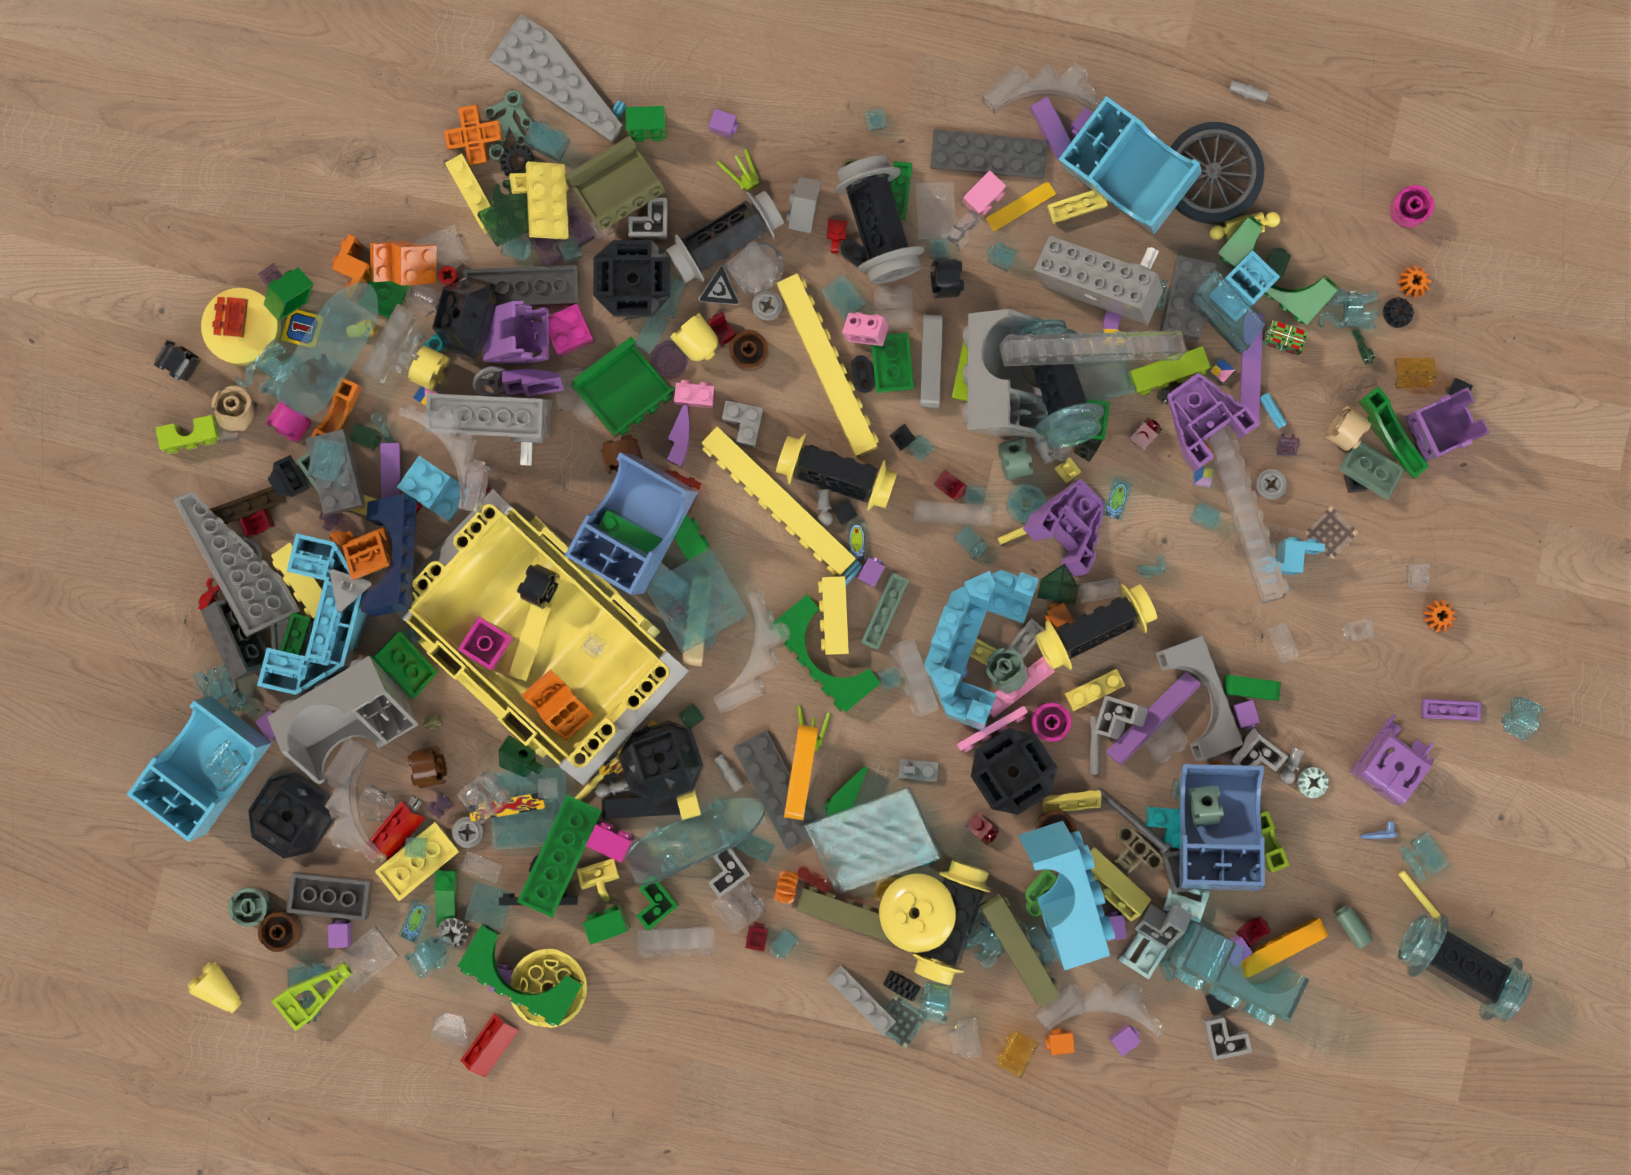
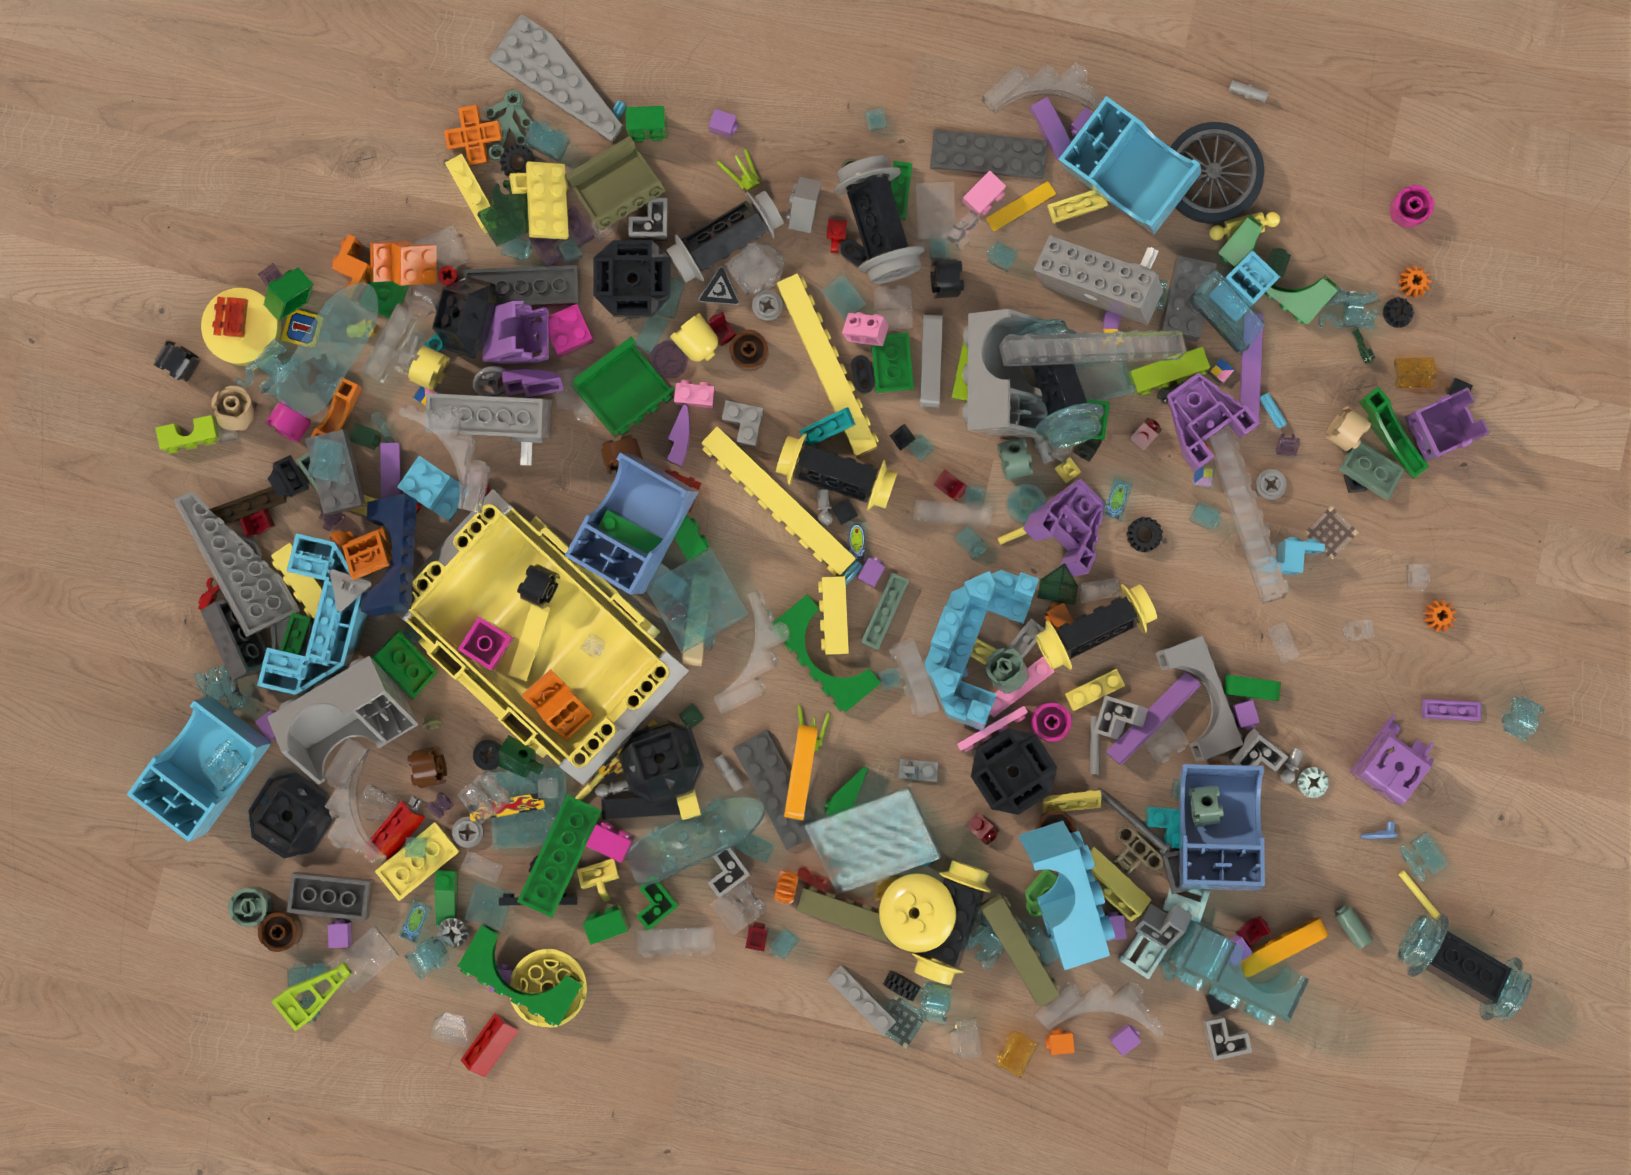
light yellow cone [188,961,242,1014] -> none
clear light blue bracket [1136,556,1166,579] -> none
lime arch [1260,810,1290,873] -> none
piece [1262,320,1308,355] -> none
none -> black gear [473,740,501,771]
none -> teal plate [799,407,856,446]
none -> black tyre [1126,517,1163,552]

